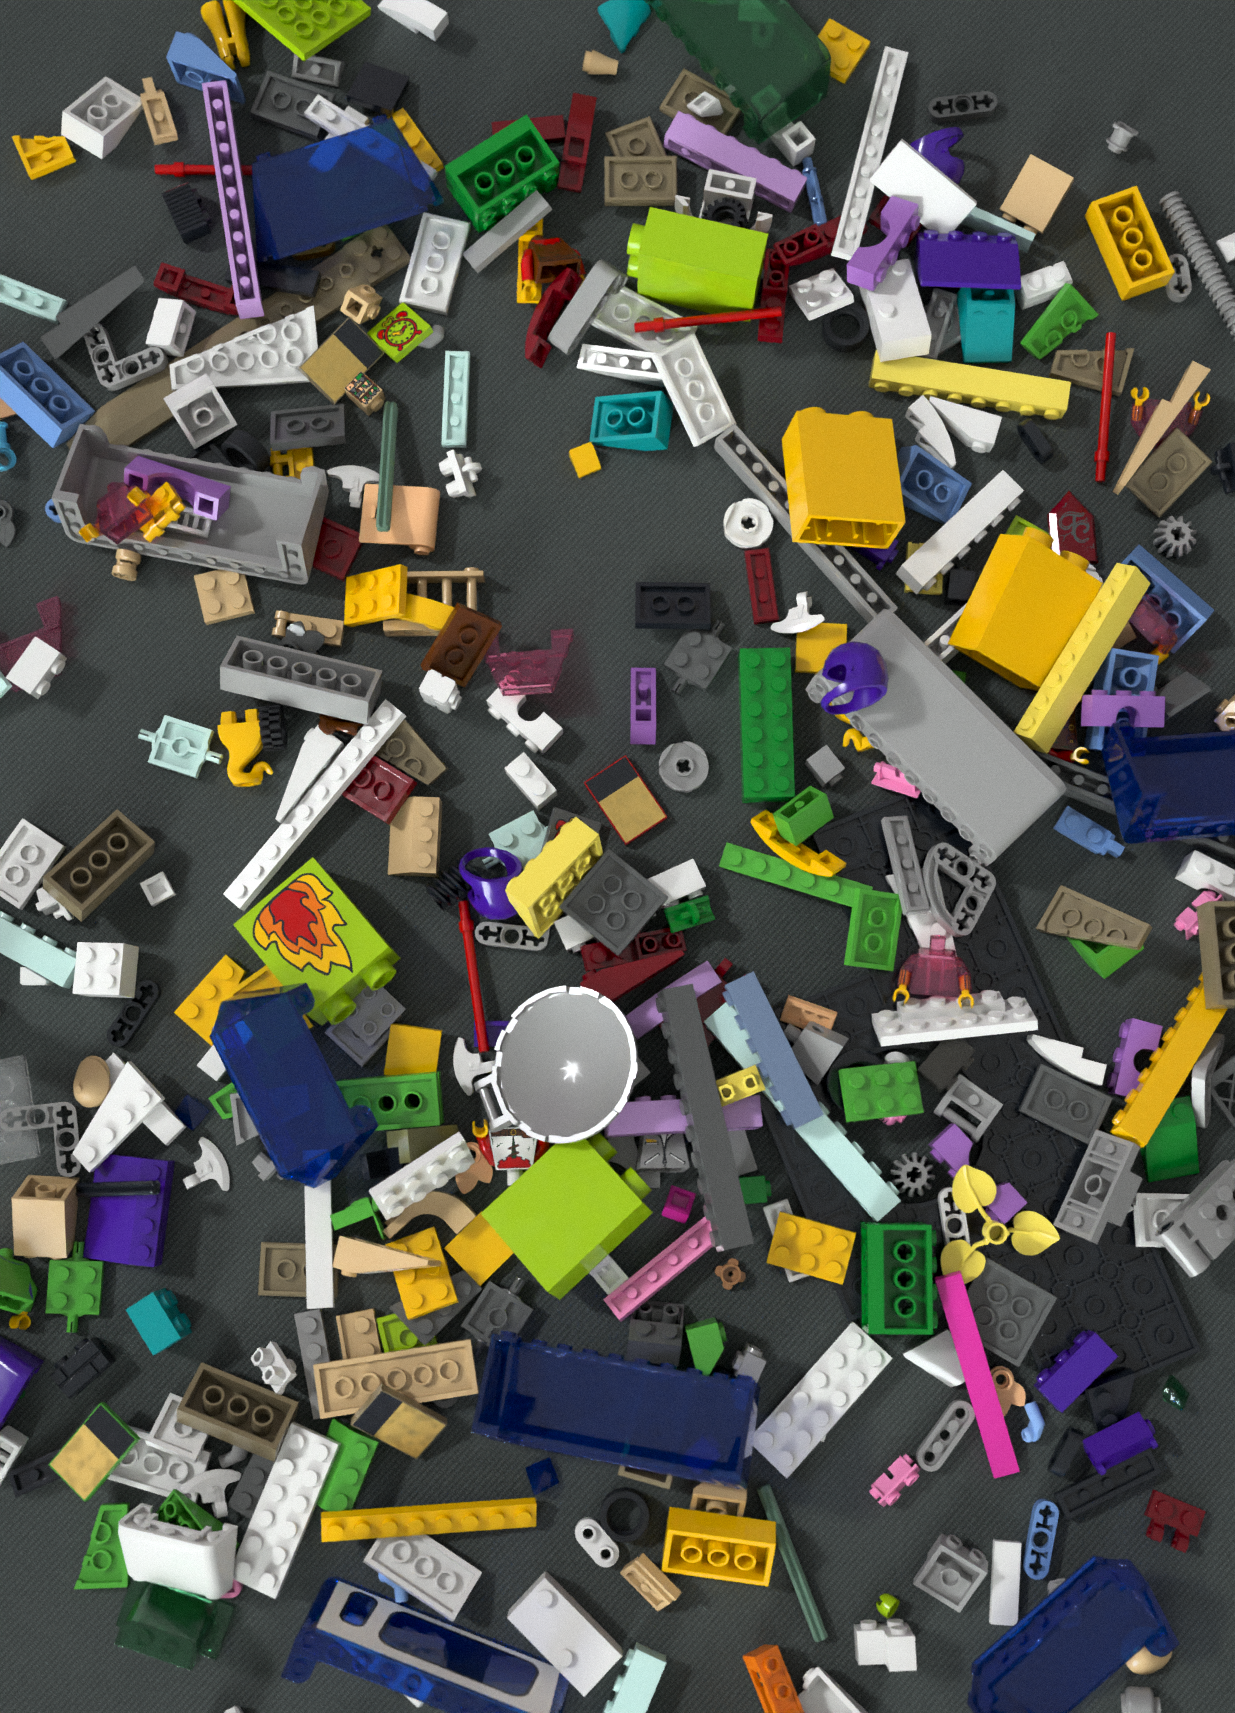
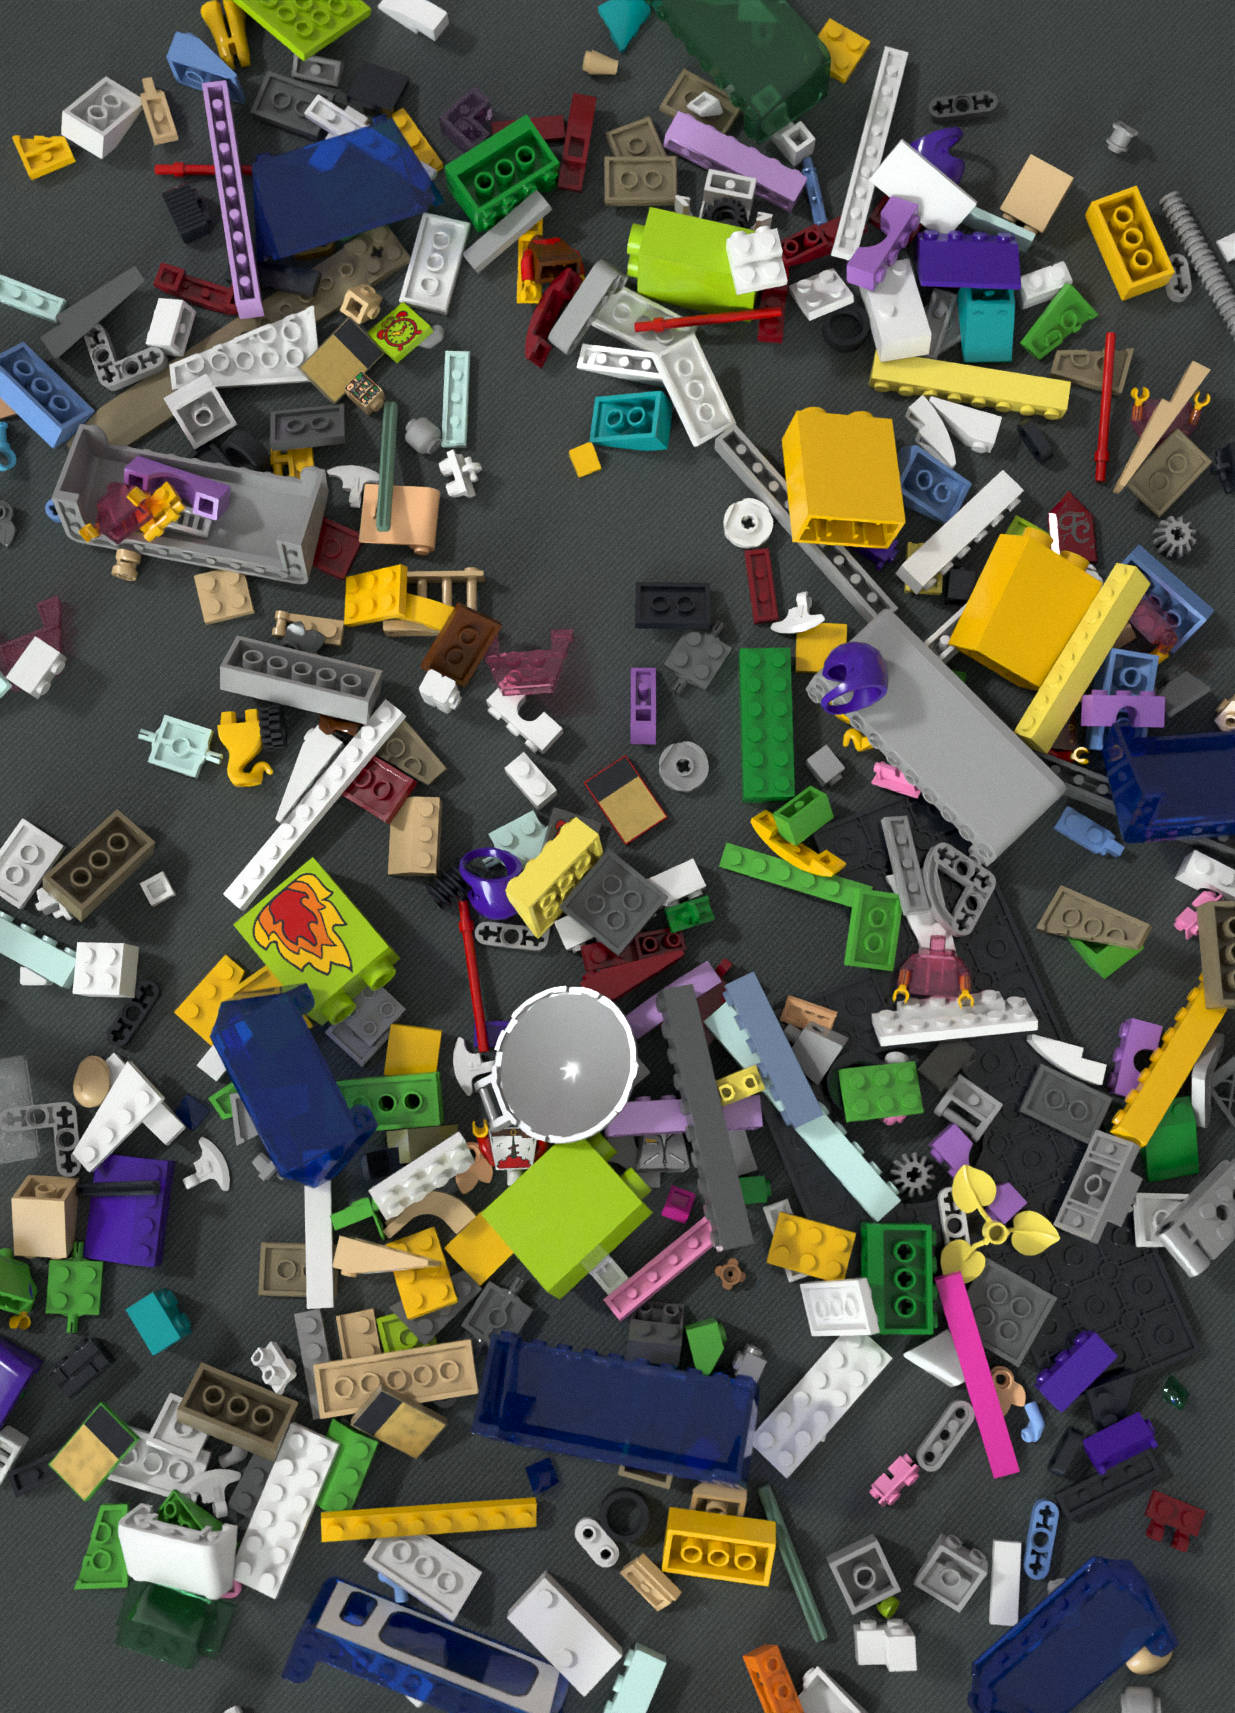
none -> light grey head [405,417,442,454]
none -> clear purple brick [439,86,492,154]
none -> white plate [726,226,787,295]
none -> white plate [800,1278,880,1336]
none -> light grey brick [826,1534,901,1615]

